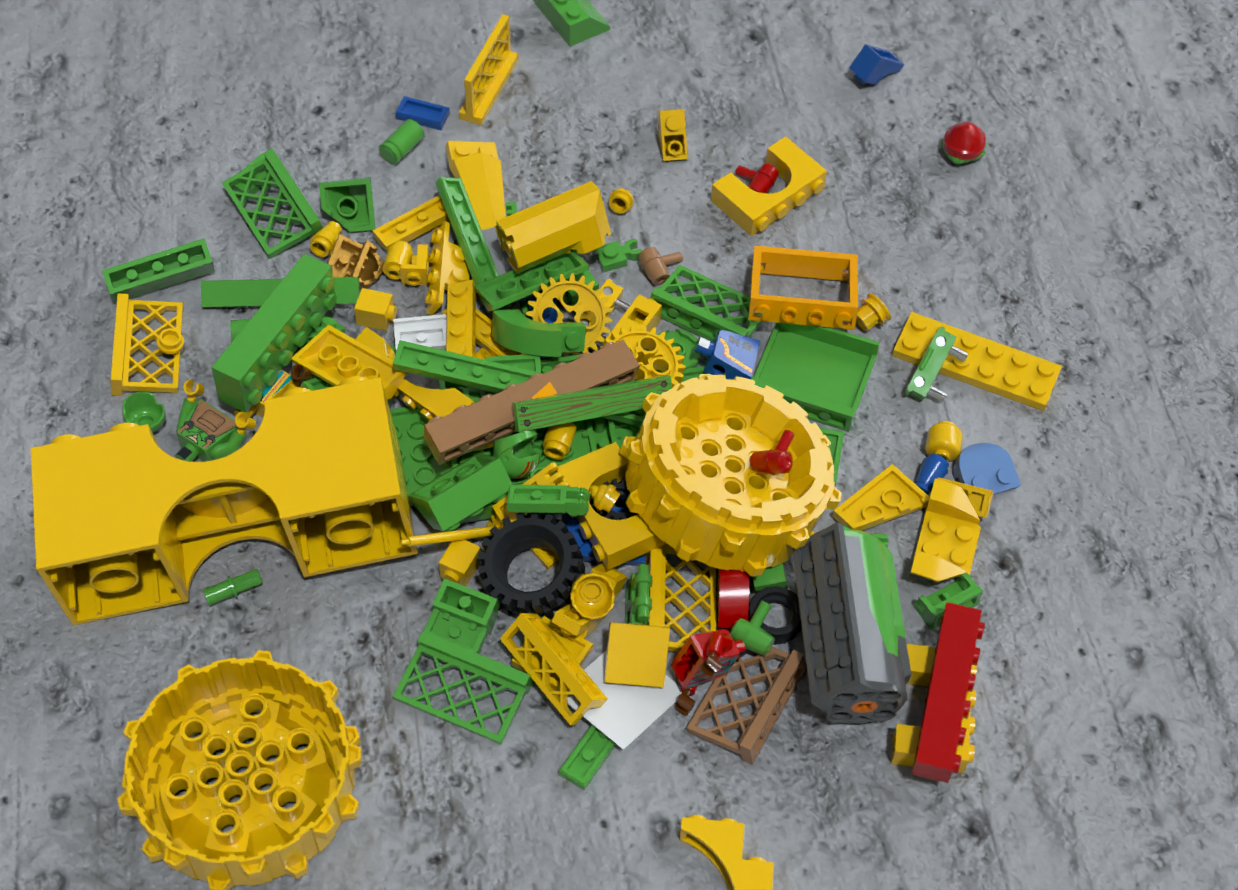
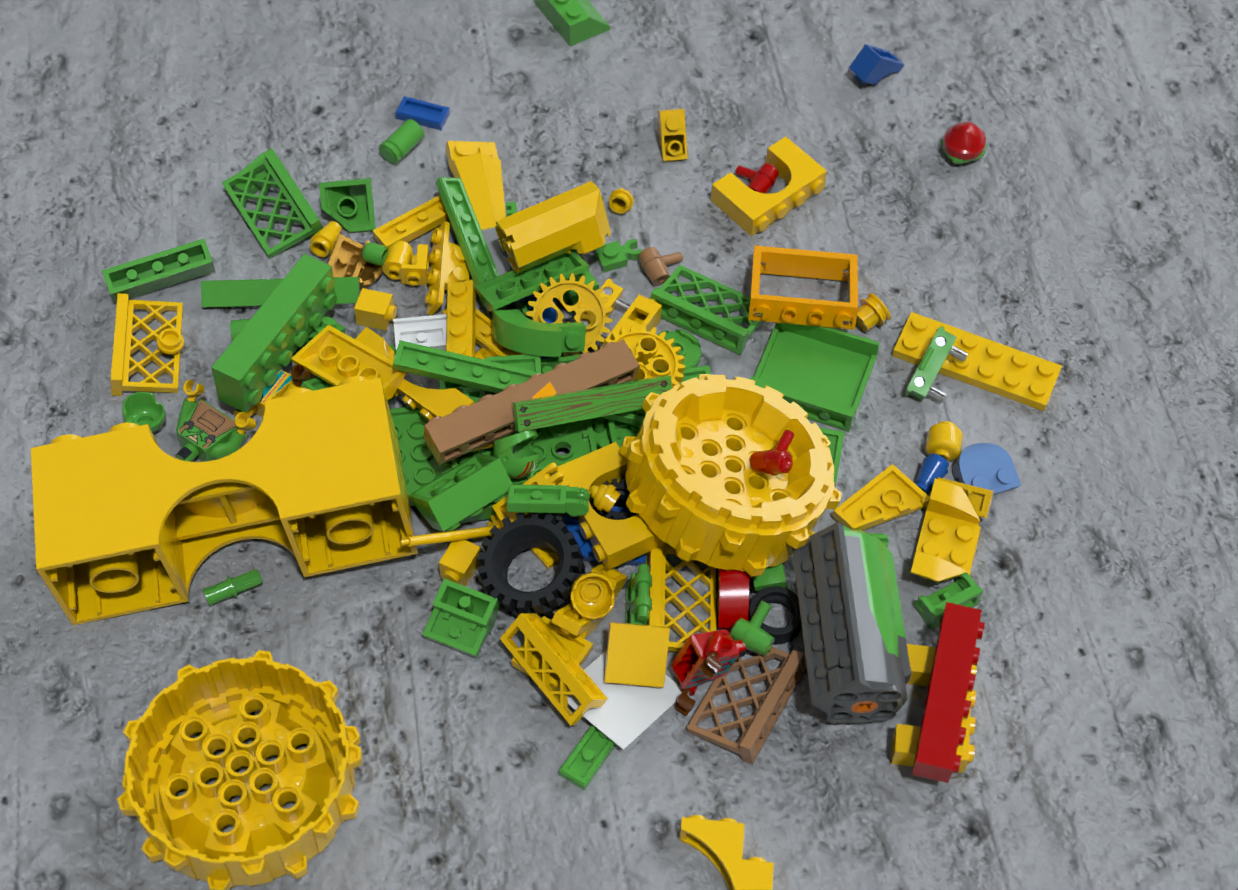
bright green fence [393,631,533,745] -> none
yellow fence [459,14,519,126] -> none
yellow brick [542,422,577,460] -> none
torso [694,330,760,380] -> none
none -> bright green piece [362,242,388,266]

